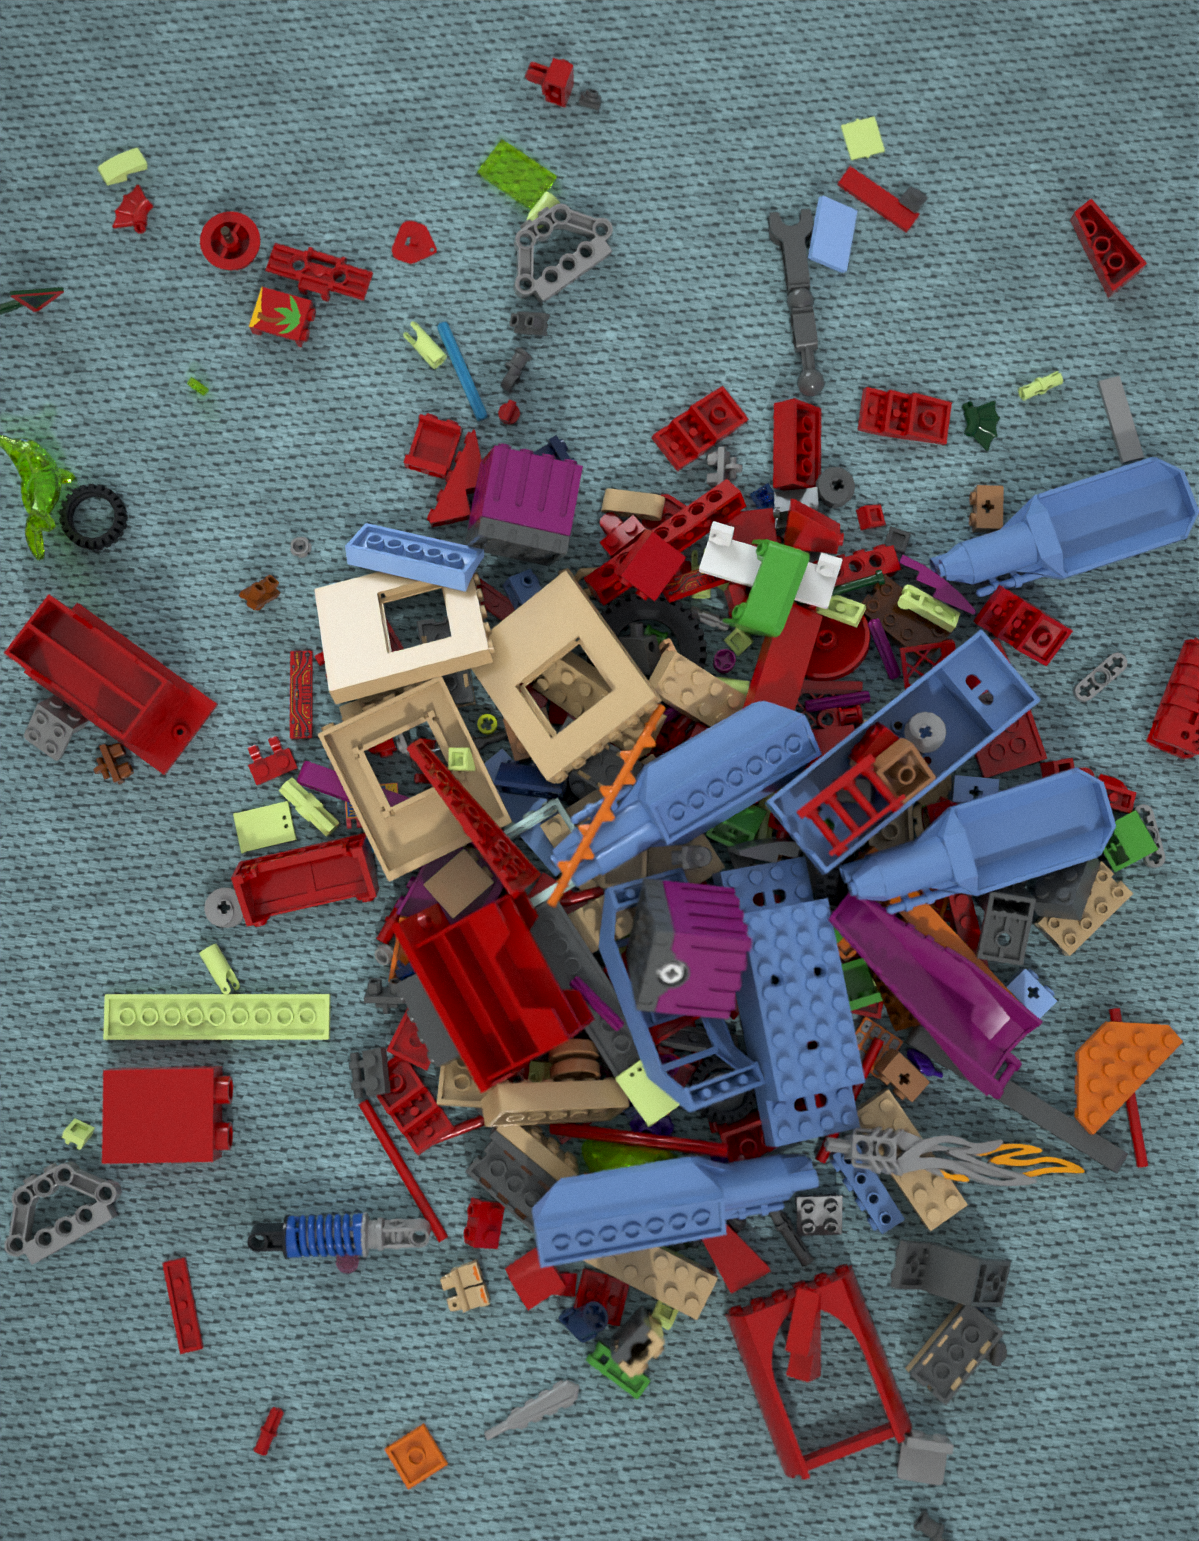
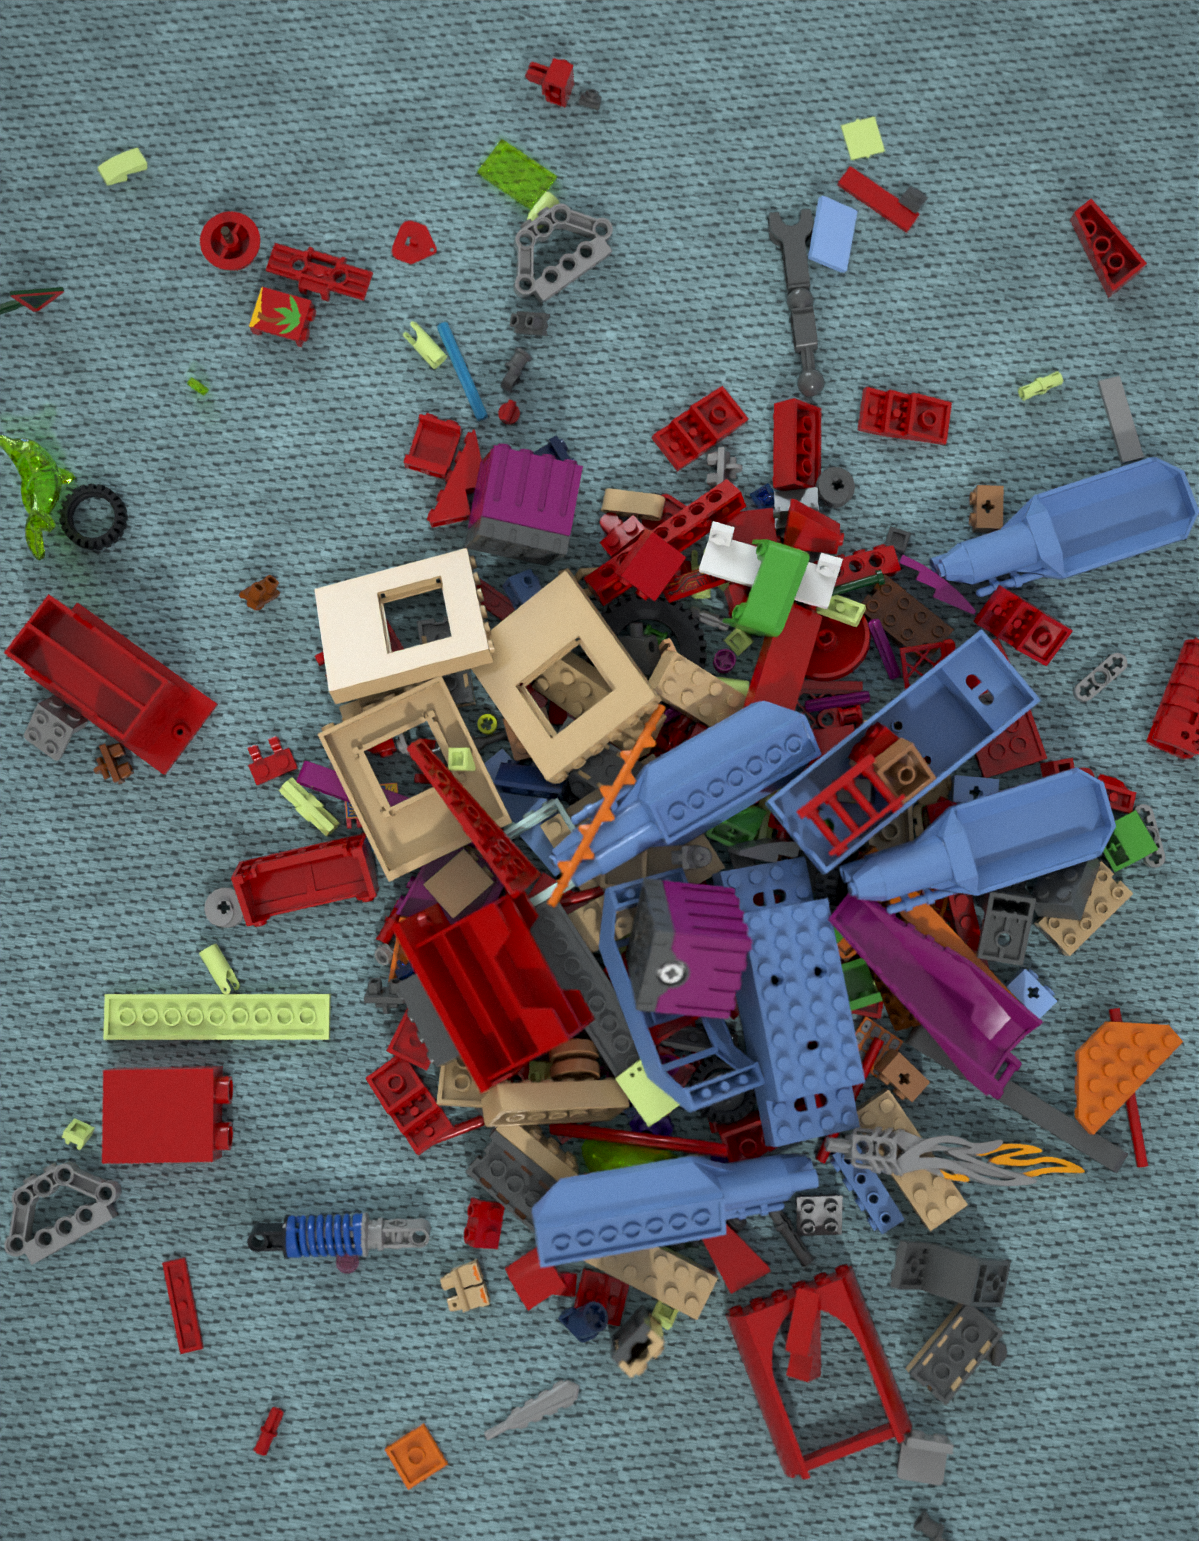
red arm [112,184,154,234] -> none
yellowish green container [233,801,297,854] -> none
light grey plate [290,537,312,558] -> none
red tile [290,651,313,739] -> none
light blue arch [345,523,484,592] -> none
dark grey plate [349,1047,391,1099] -> none
red piece [358,1099,448,1242] -> none
magenta axle [569,976,624,1031] -> none
bright green plate [586,1340,651,1400] -> none
red slope [856,504,886,531] -> none
yellowish green plate [898,585,961,632] -> none
light grey piece [904,712,946,753] -> none
dark purple piece [907,1049,943,1078] -> none
dark green arm [962,401,1000,451] -> none

